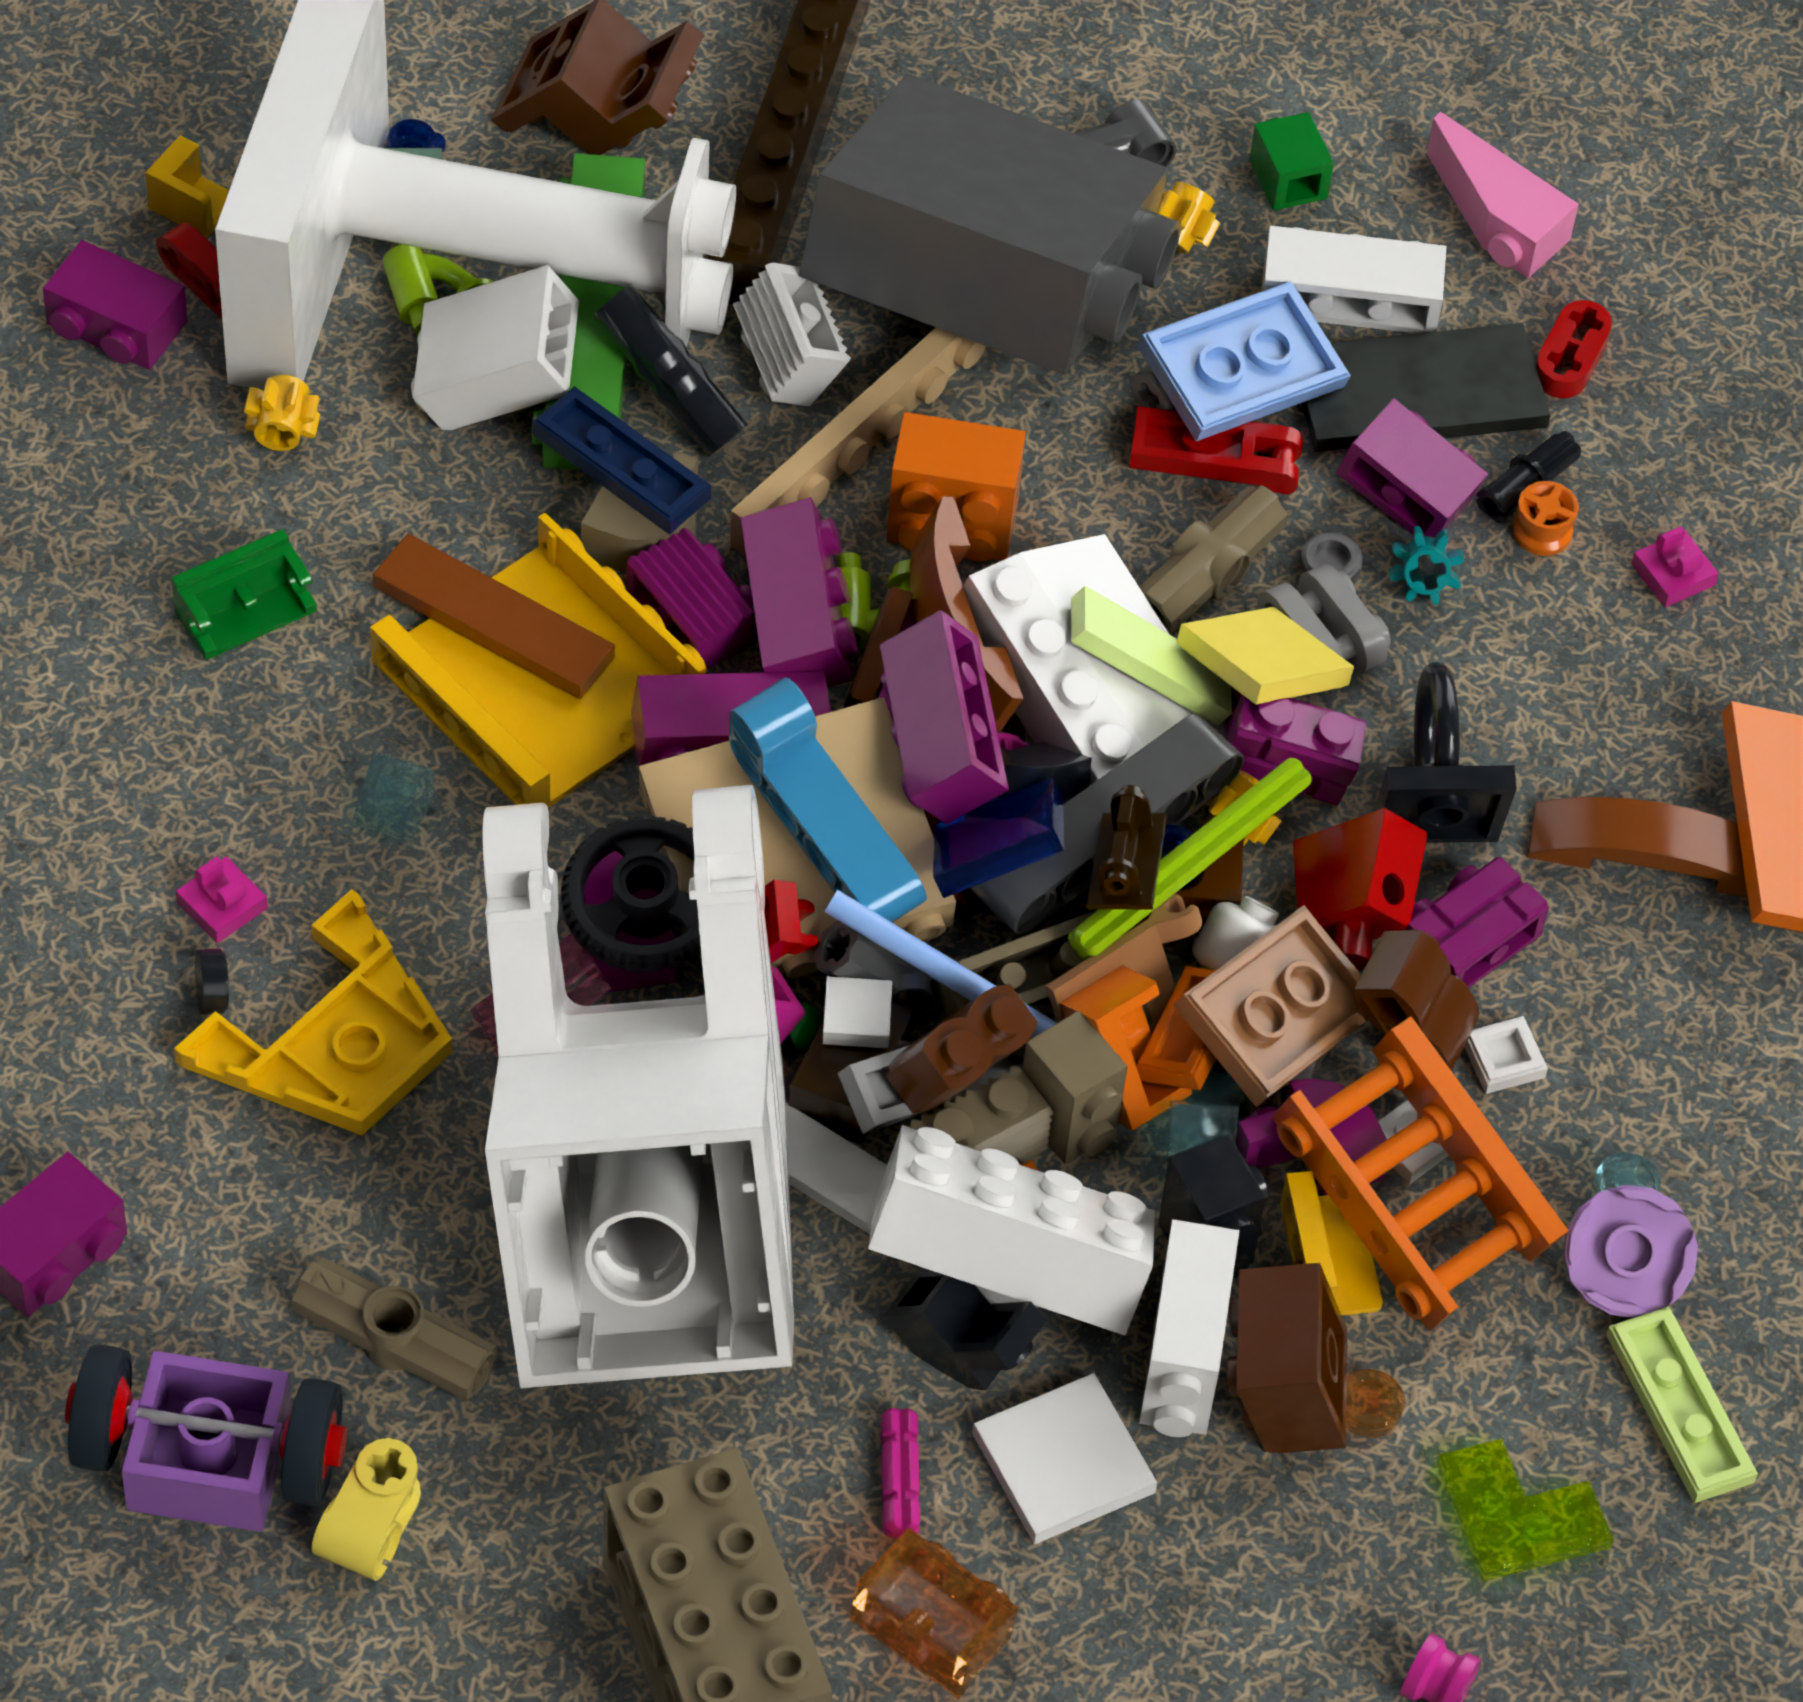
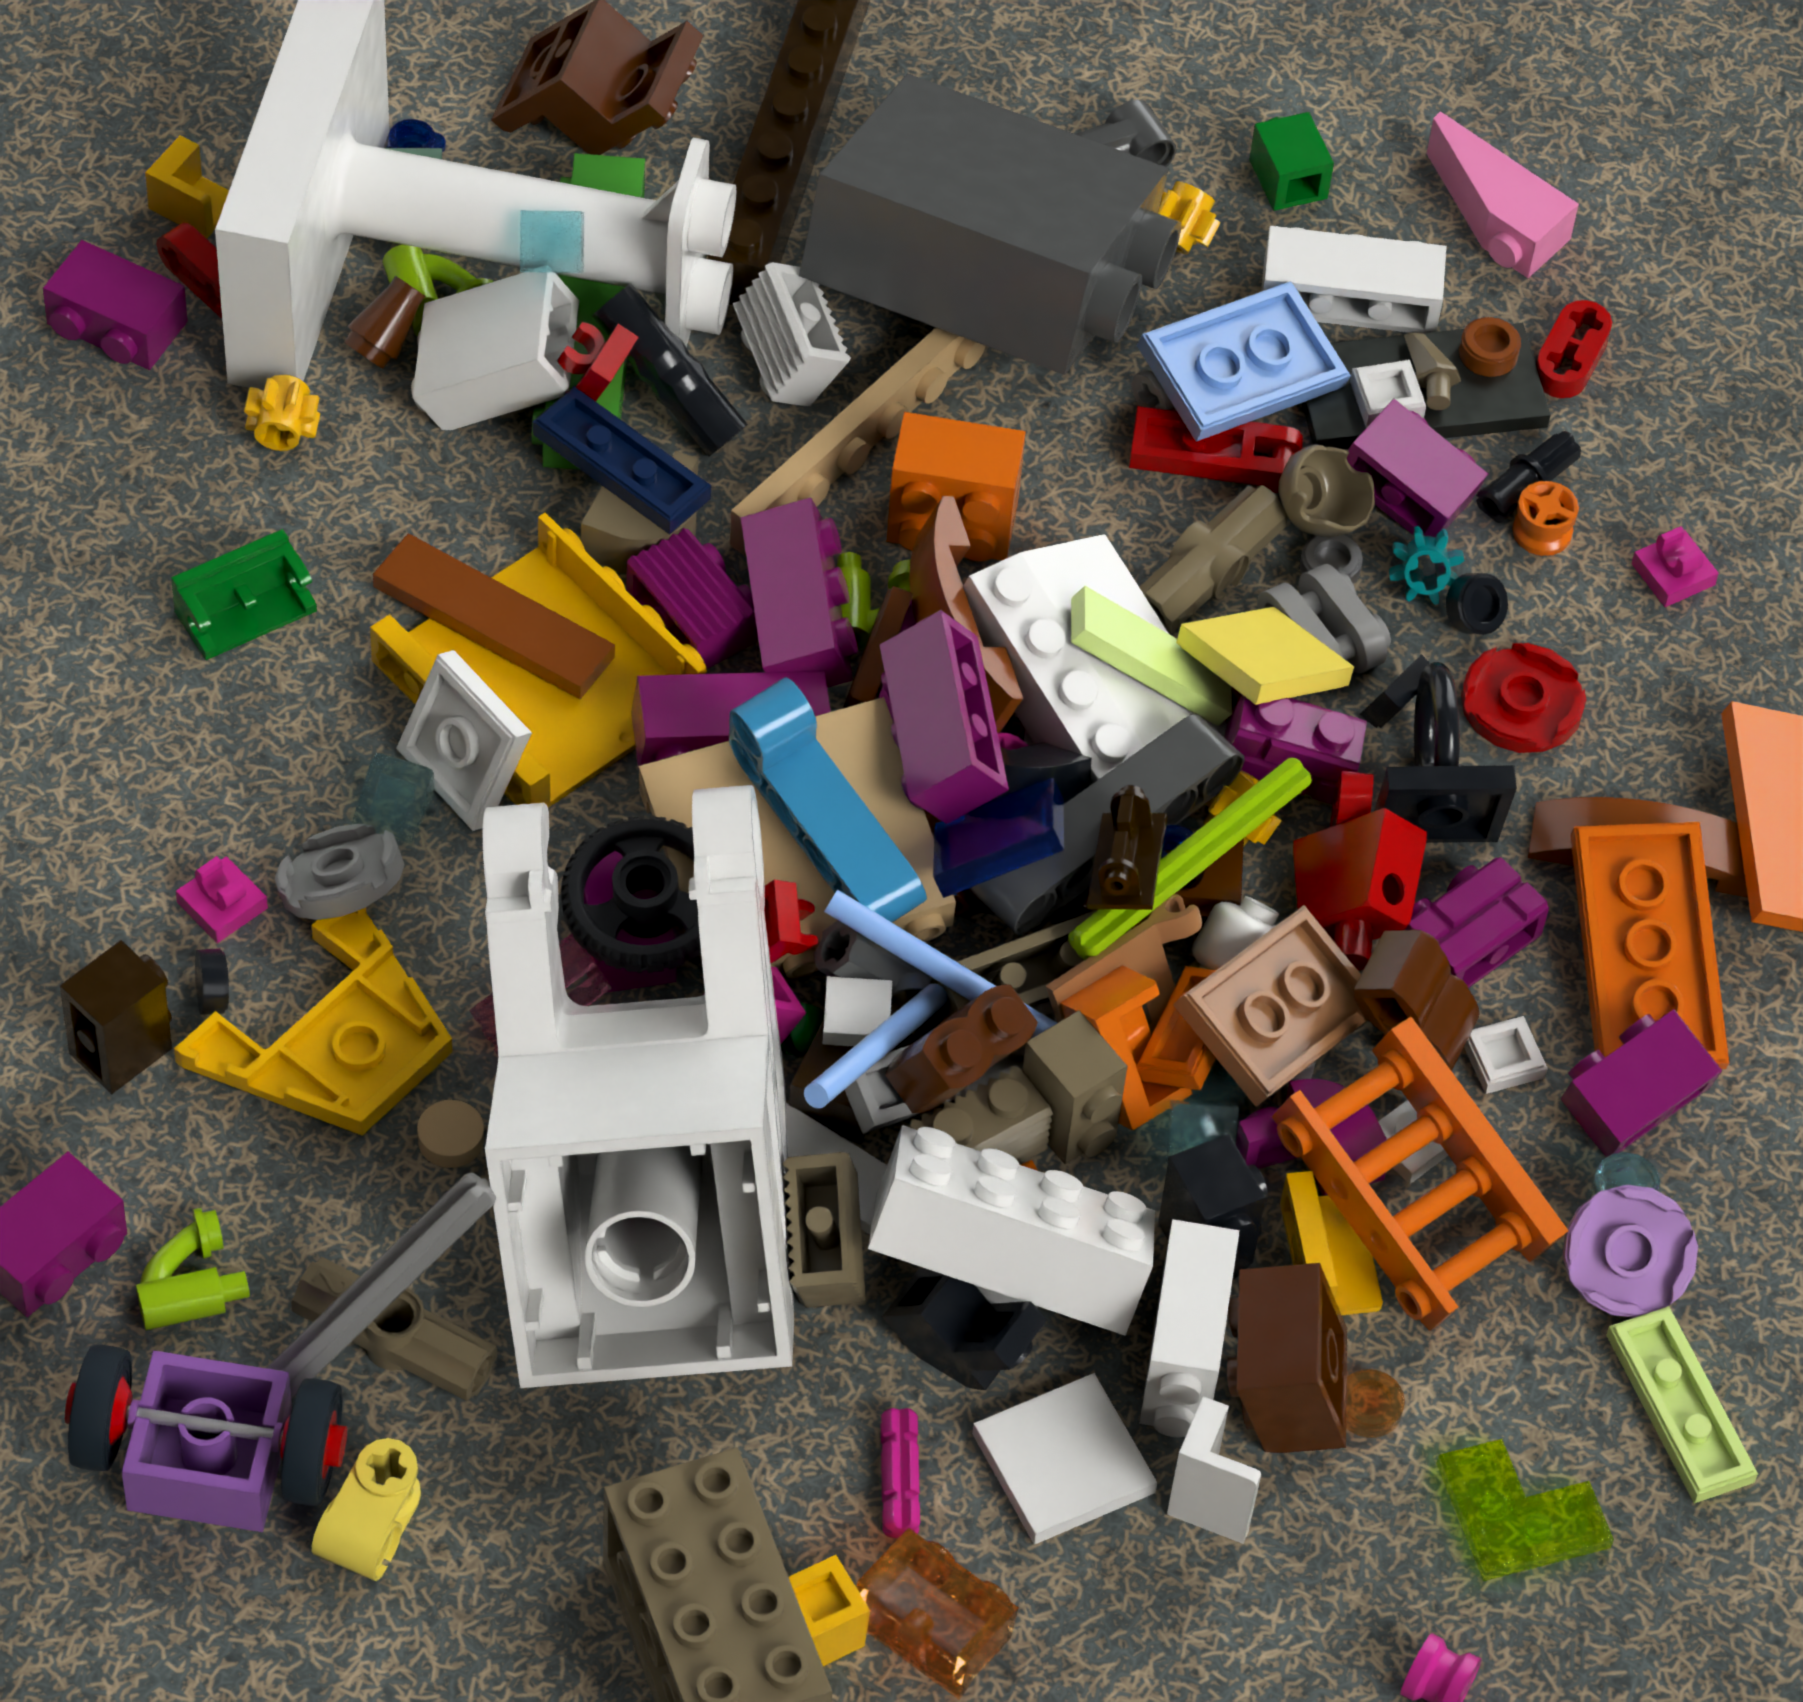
none -> dark brown brick [60,940,172,1094]
none -> lime plant [135,1208,250,1331]
none -> light grey axle [266,1172,496,1400]
none -> light grey tile [274,824,405,920]
none -> reddish brown cone [344,276,425,369]
none -> white tile [396,650,532,831]
none -> tan tile [417,1100,484,1168]
none -> clear light blue tile [520,210,584,273]
none -> red tile [557,322,639,401]
none -> dark tan brick [782,1152,866,1308]
none -> yellow panel [788,1555,870,1666]
none -> light blue bar [804,984,948,1108]
none -> white panel [1167,1396,1261,1544]
none -> dark tan hair [1278,444,1375,538]
none -> red beam [1330,771,1374,827]
none -> white tile [1350,360,1426,428]
none -> black tile [1360,654,1430,728]
none -> dark tan bar [1404,332,1461,410]
none -> black tile [1446,573,1508,635]
none -> dark orange tile [1459,317,1521,377]
none -> red tile [1461,643,1587,753]
none -> magenta brick [1561,1009,1722,1159]
none -> orange tile [1570,822,1729,1069]

